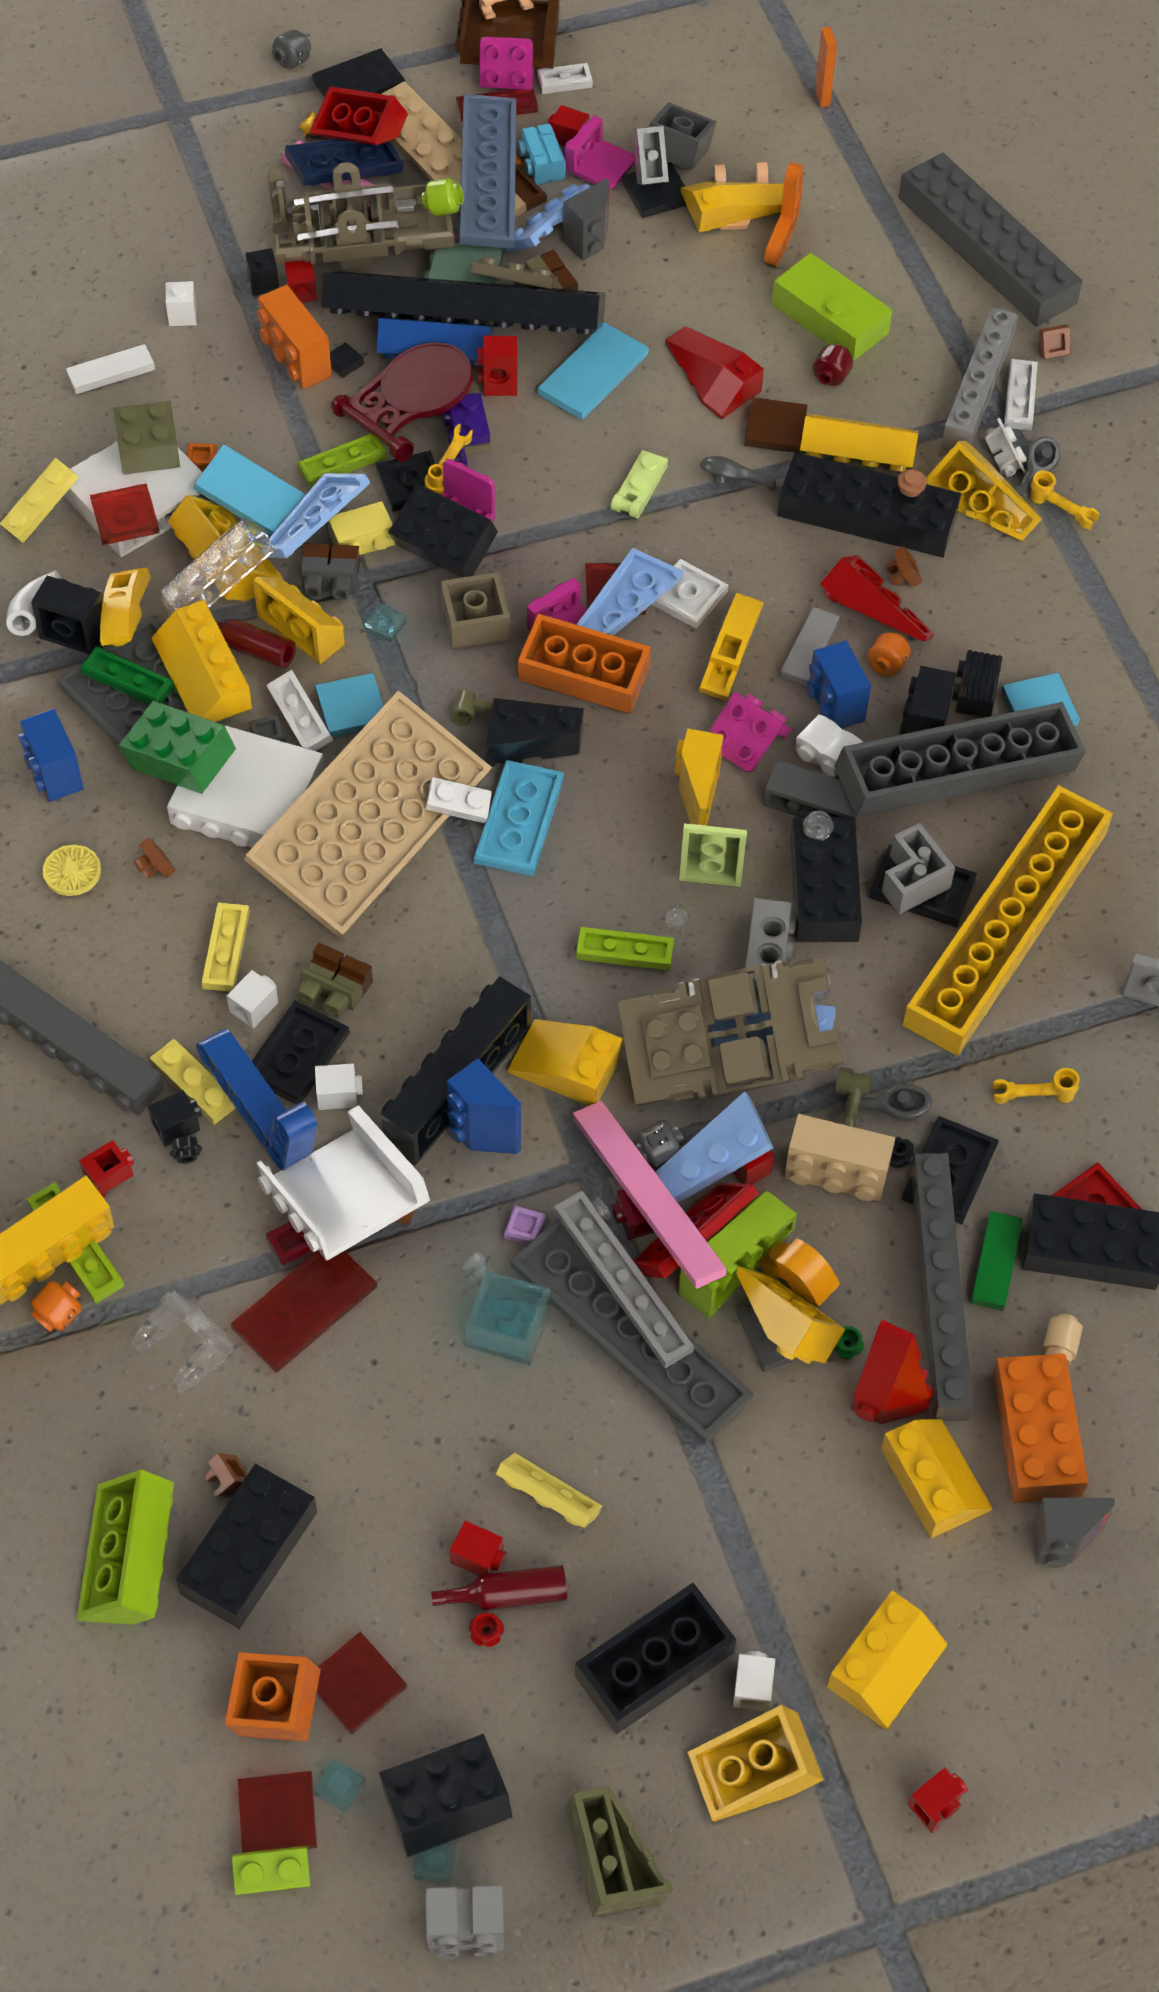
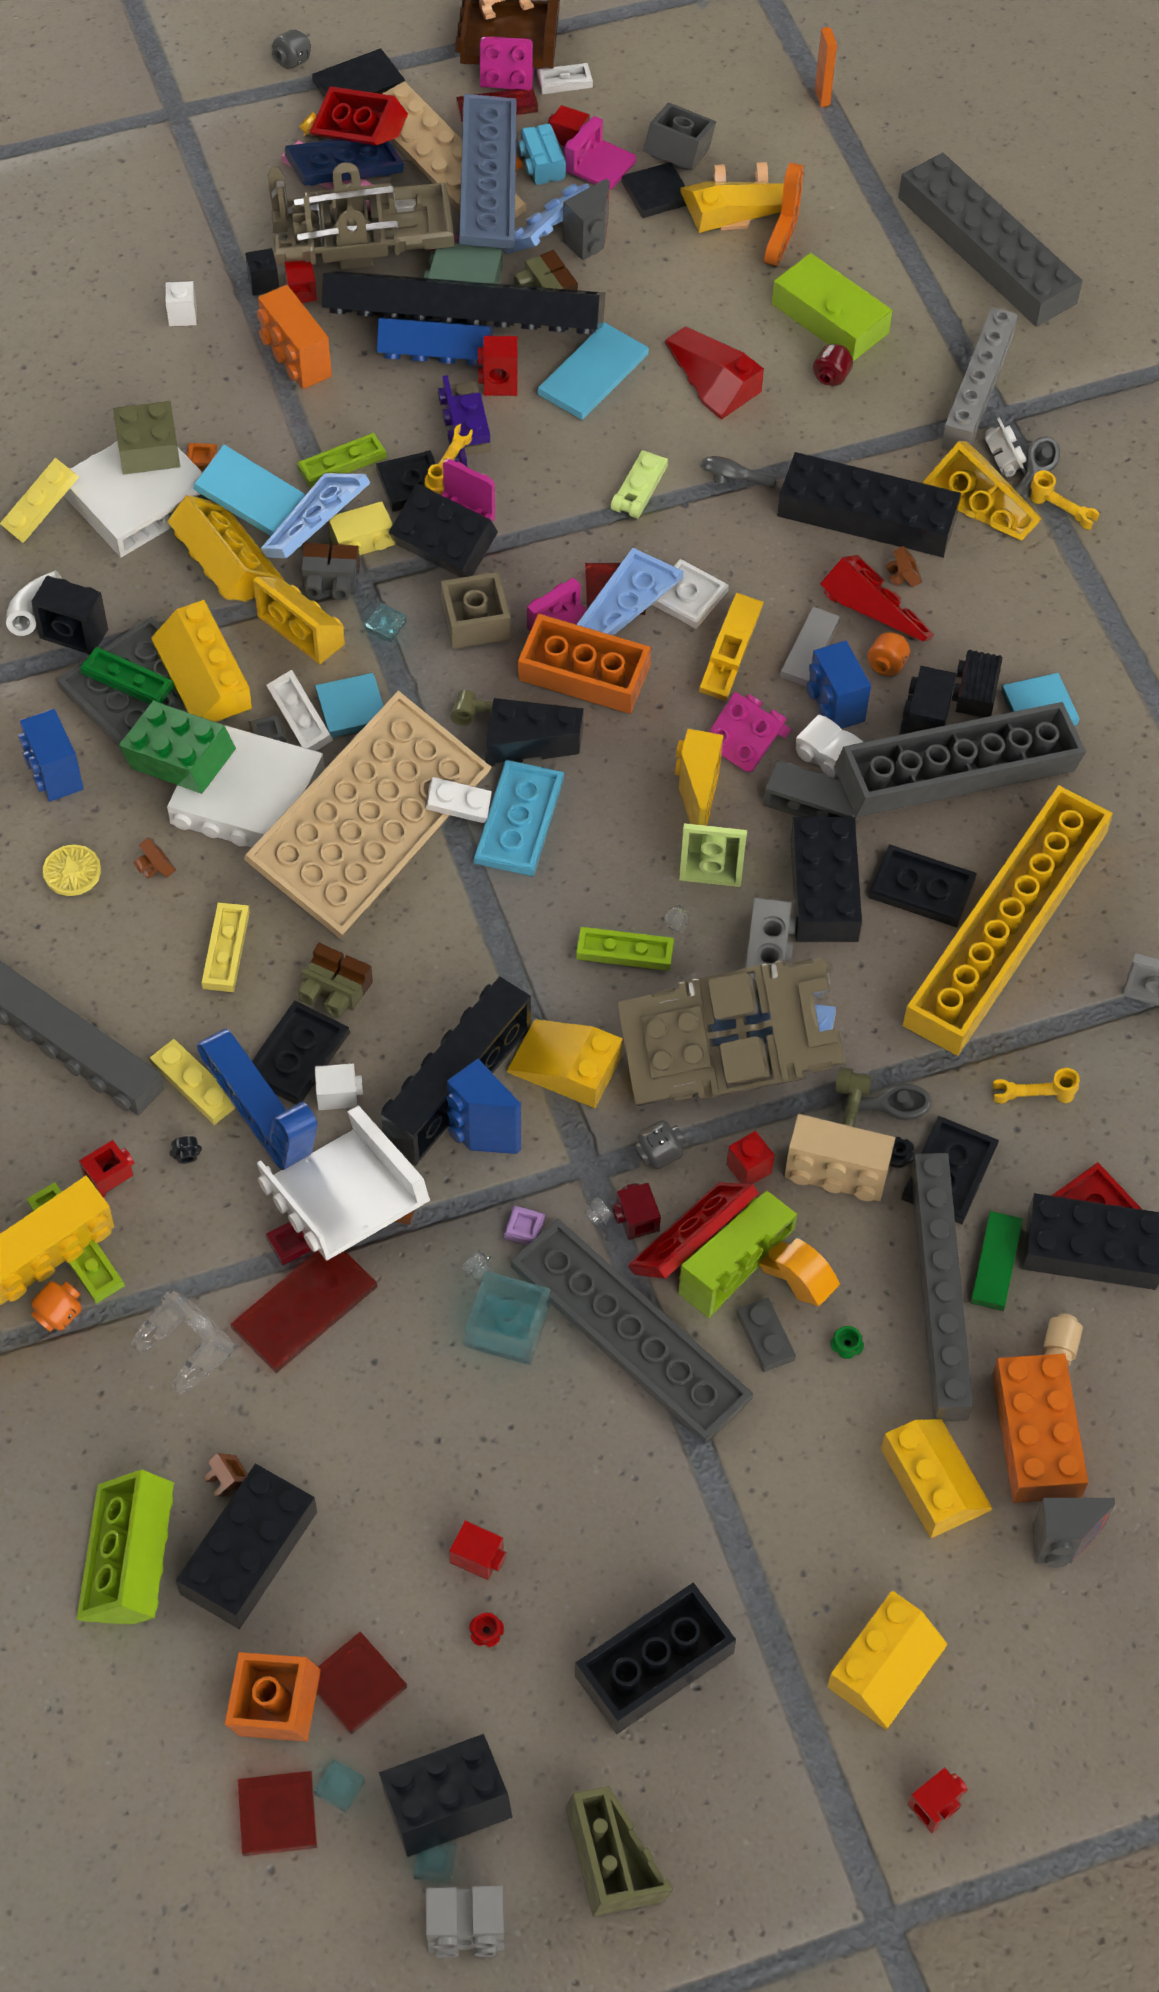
white tile [66,344,155,394] -> none
clear red tile [90,483,160,545] -> none
yellow slope [100,567,151,646] -> none
black brick [147,1090,202,1147] -> none
clear brick [158,518,275,615] -> none
dark red piece [215,619,296,668] -> none
white brick [227,970,278,1029] -> none
lime plate [232,1845,311,1895] -> none
black tile [330,342,364,378] -> none
dark red piece [331,342,473,462] -> none
lime head [421,178,464,217] -> none
dark red piece [431,1565,567,1610] -> none
dark tan plate [471,256,558,289] -> none
light yellow plate [496,1452,602,1528] -> none
reddish brown tile [515,164,547,211] -> none
light grey plate [554,1191,694,1368] -> none
bright pink tile [573,1101,726,1289] -> none
light grey brick [632,125,669,185] -> none
light blue wing [655,1091,774,1203] -> none
yellow slope [687,1705,824,1822] -> none
white brick [732,1651,775,1712] -> none
yellow slope [736,1267,845,1364] -> none
reddish brown tile [744,397,808,453] -> none
yellow slope [800,414,919,472] -> none
clear plate [803,811,834,840] -> none
red wedge [851,1319,934,1424] -> none
light grey brick [882,823,955,914] -> none
nougat plate [897,469,927,497] -> none
white tile [1004,359,1038,431] -> none
tile [1039,324,1070,359] -> none

